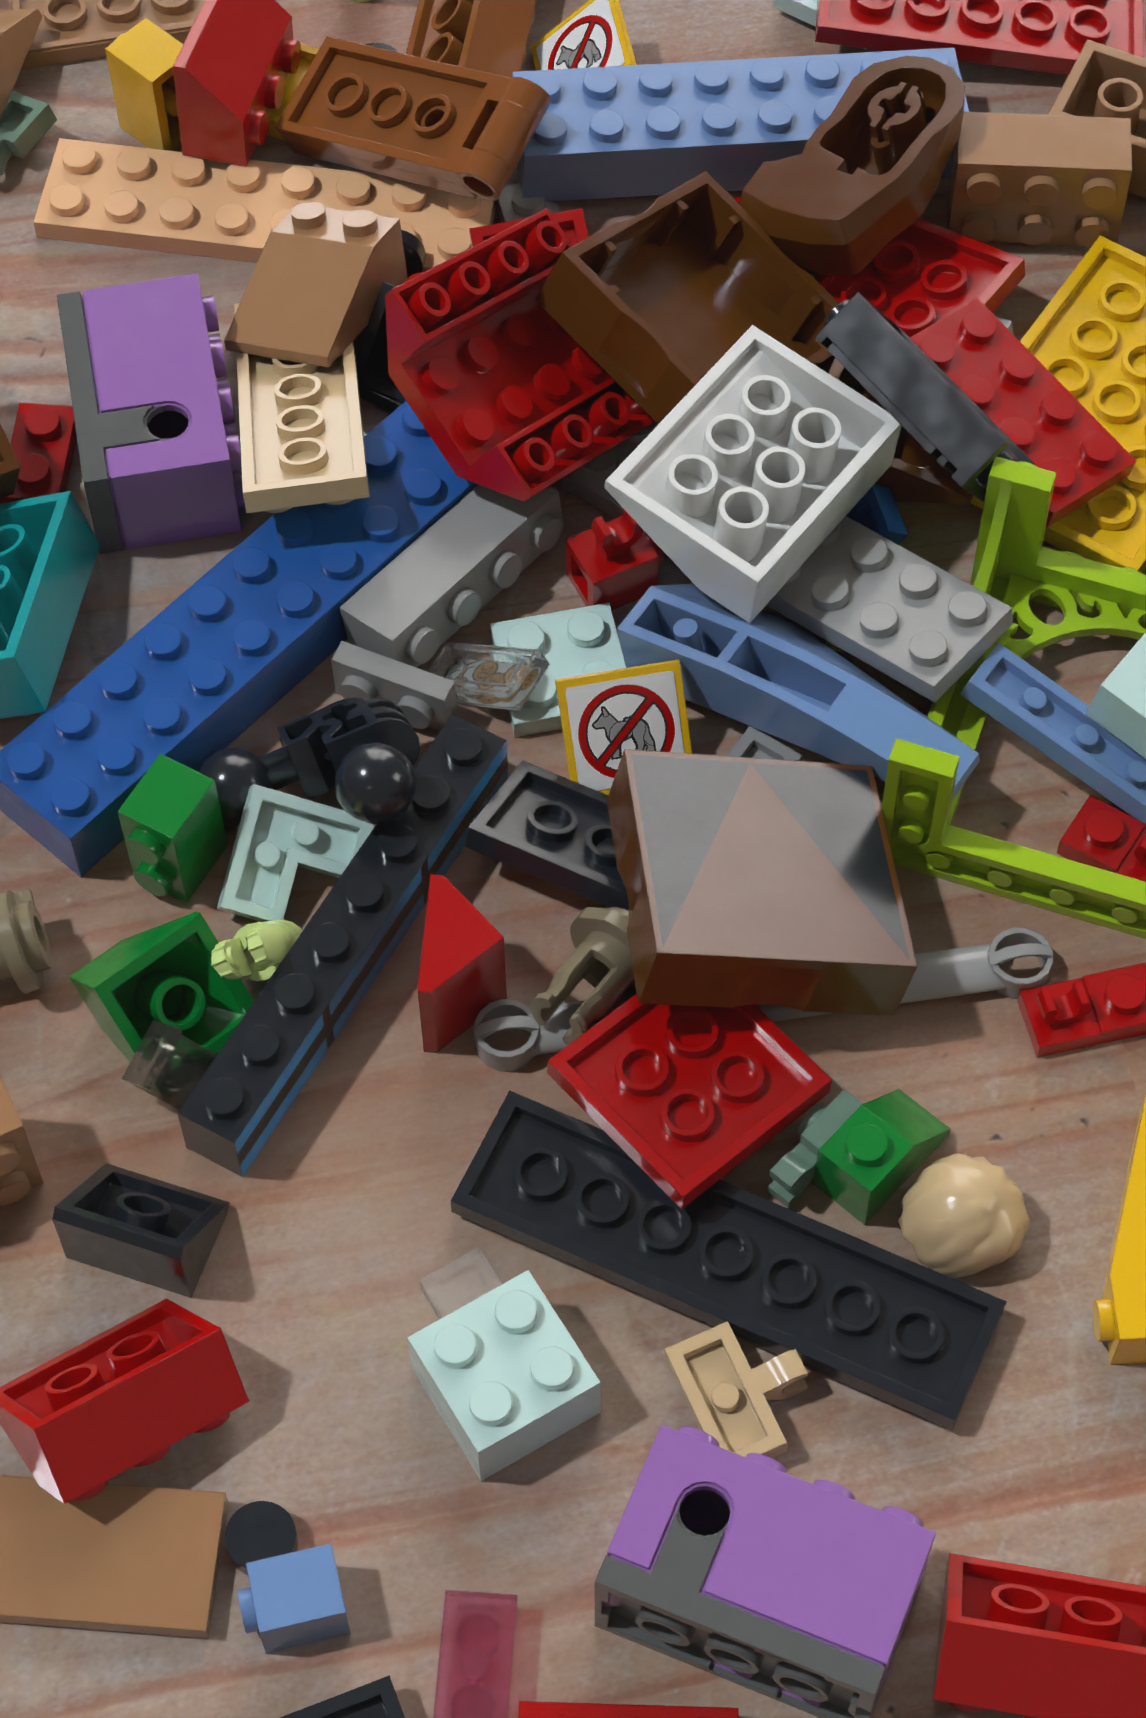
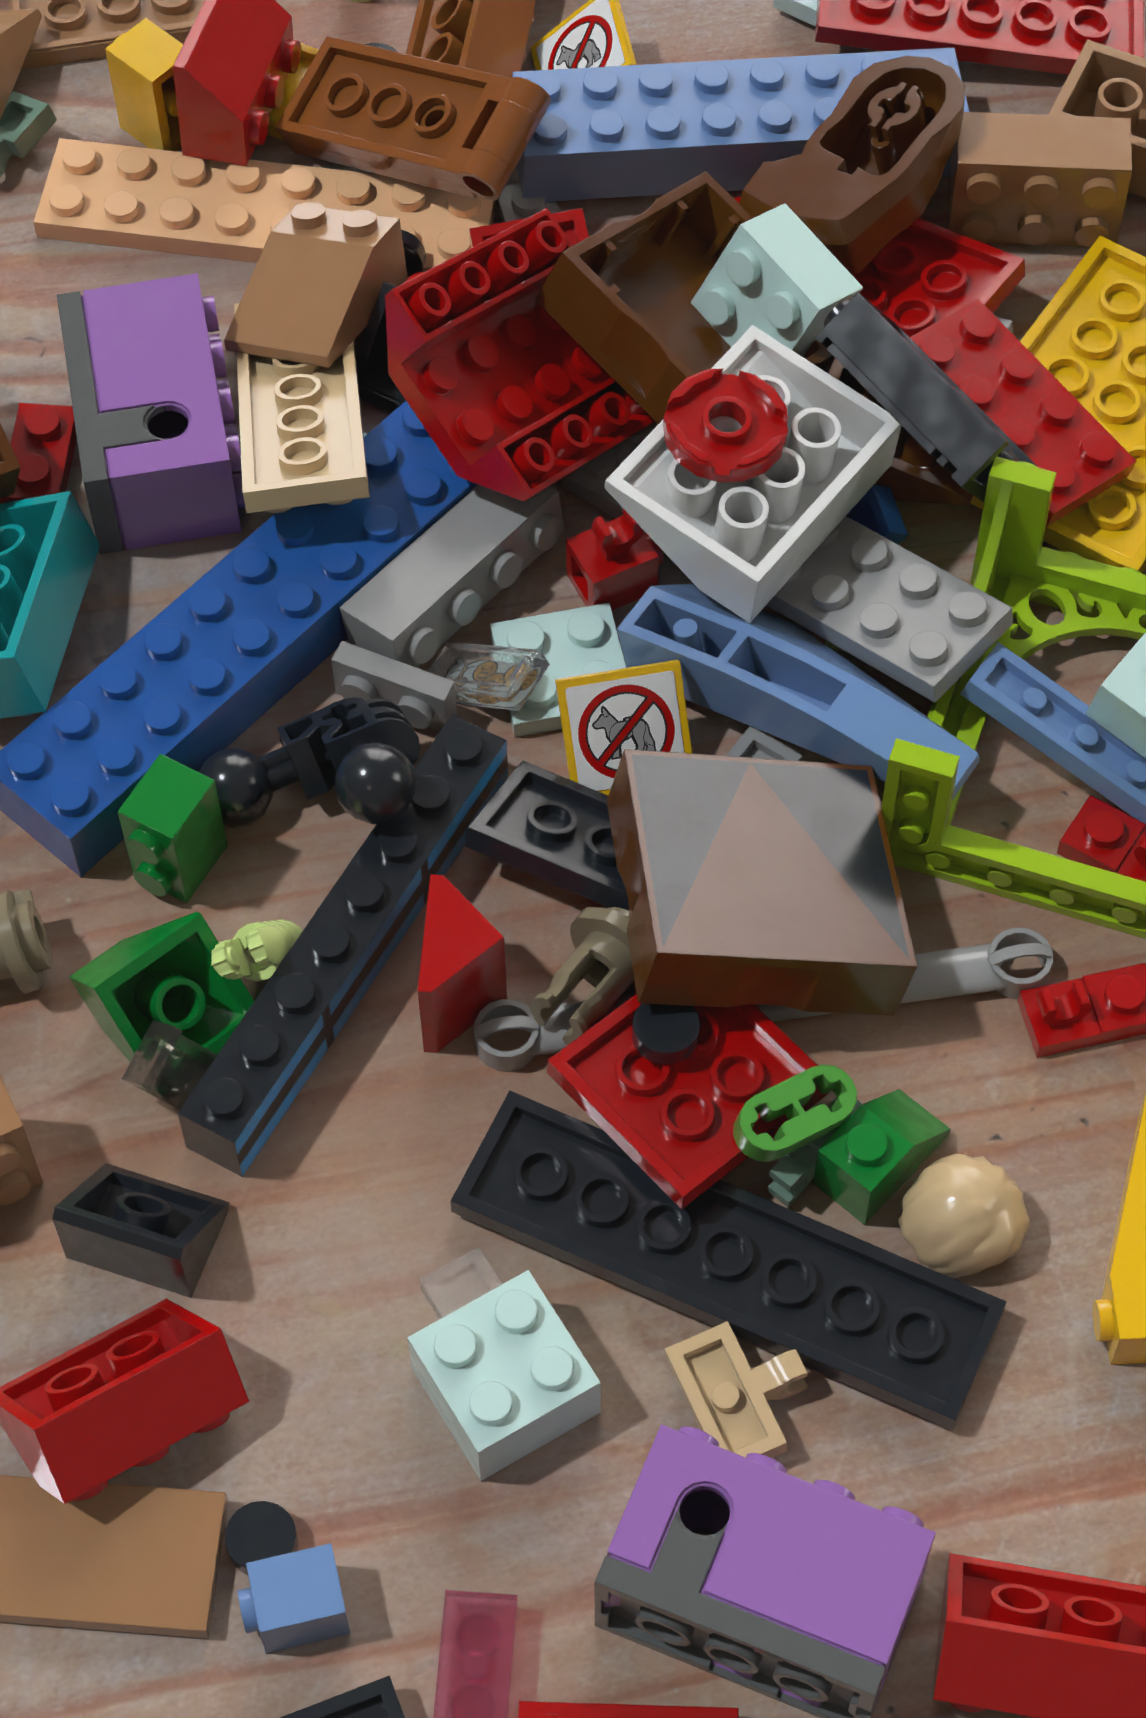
light aqua plate [217,784,374,922] -> none
none -> black tile [632,1004,700,1064]
none -> red tile [663,368,788,483]
none -> light aqua brick [691,203,863,357]
none -> bright green beam [733,1064,857,1162]

